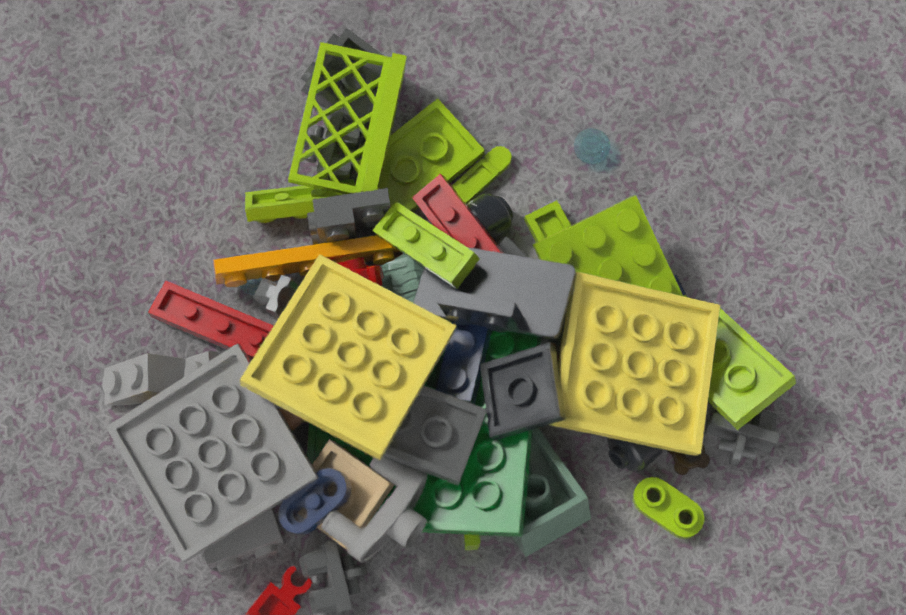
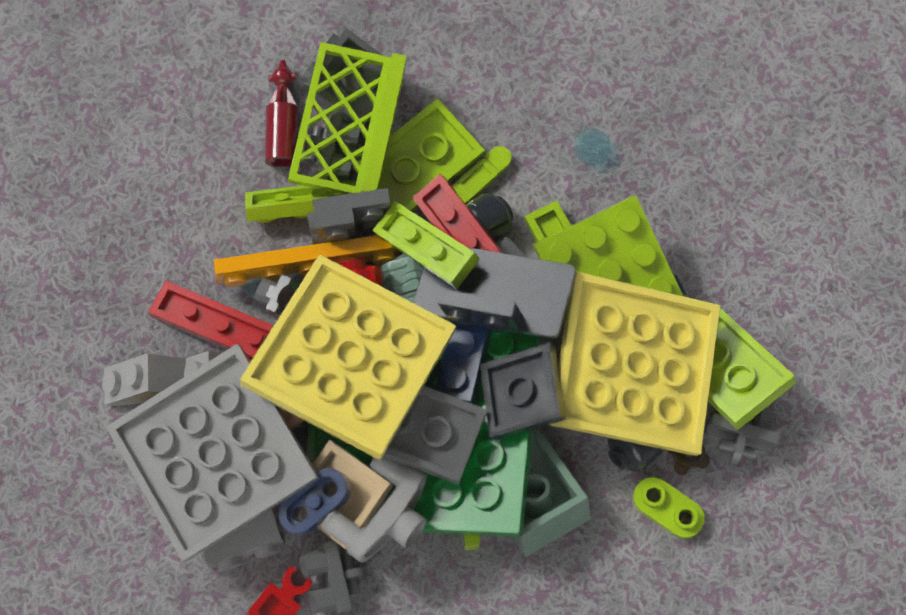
none -> dark red wheel [265,60,299,167]

